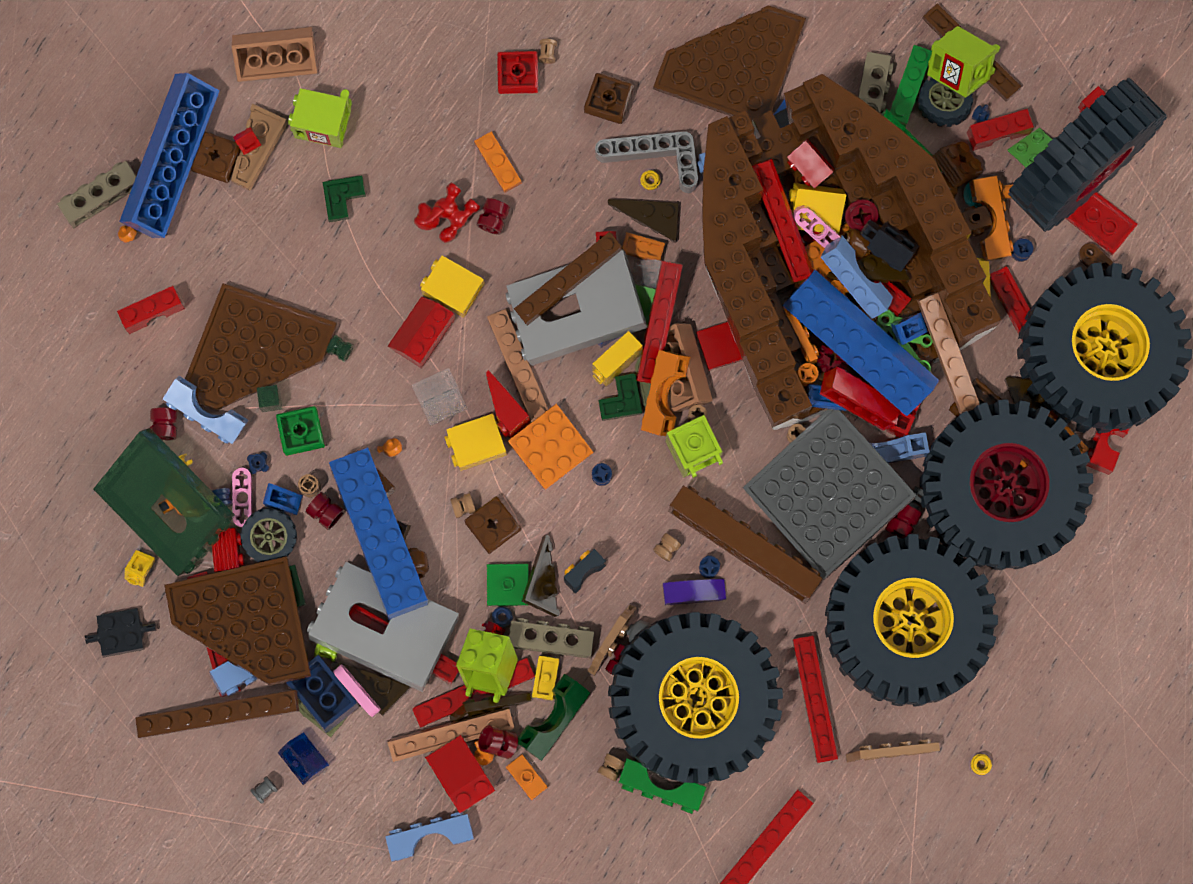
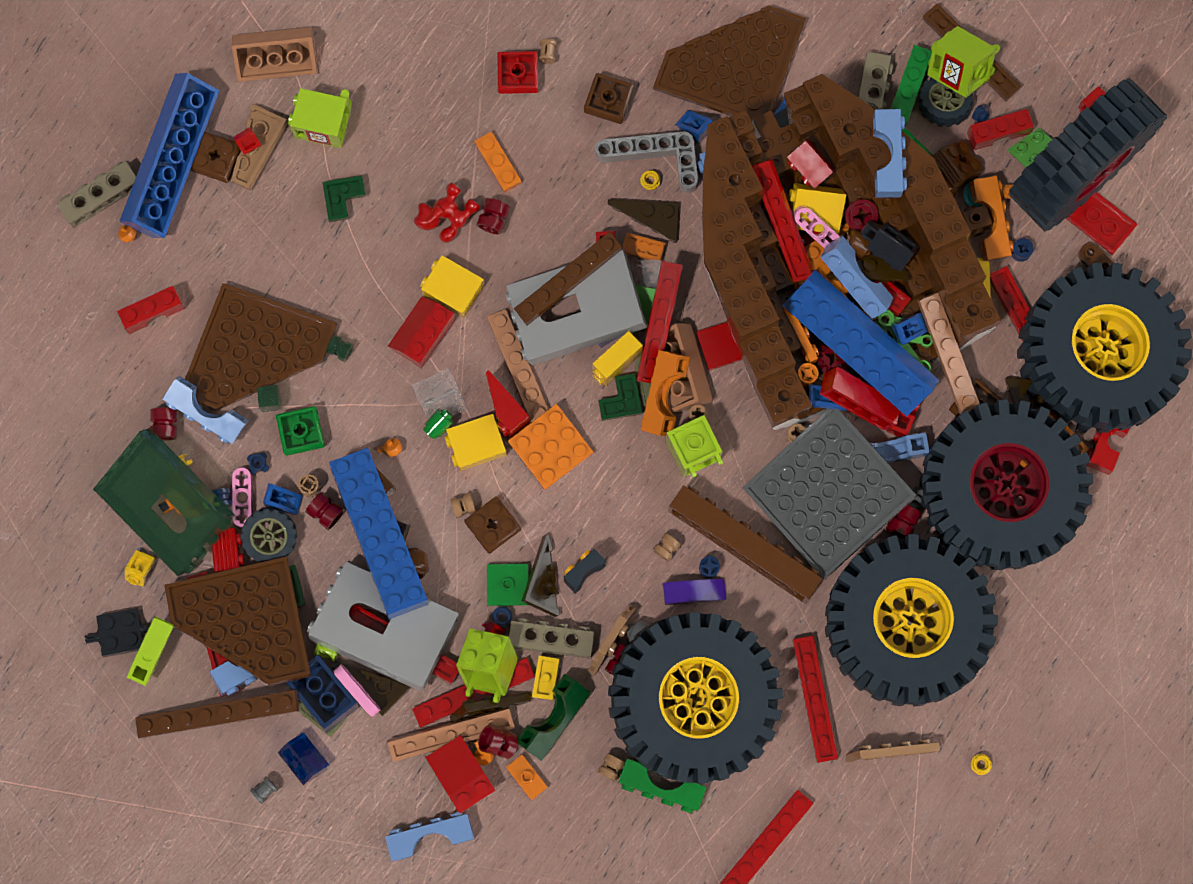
dark blue wheel [592,463,612,486] -> none
none -> lime slope [126,616,174,686]
none -> green brick [423,409,453,439]
none -> blue slope [675,110,713,145]
none -> medium blue arch [873,109,907,198]

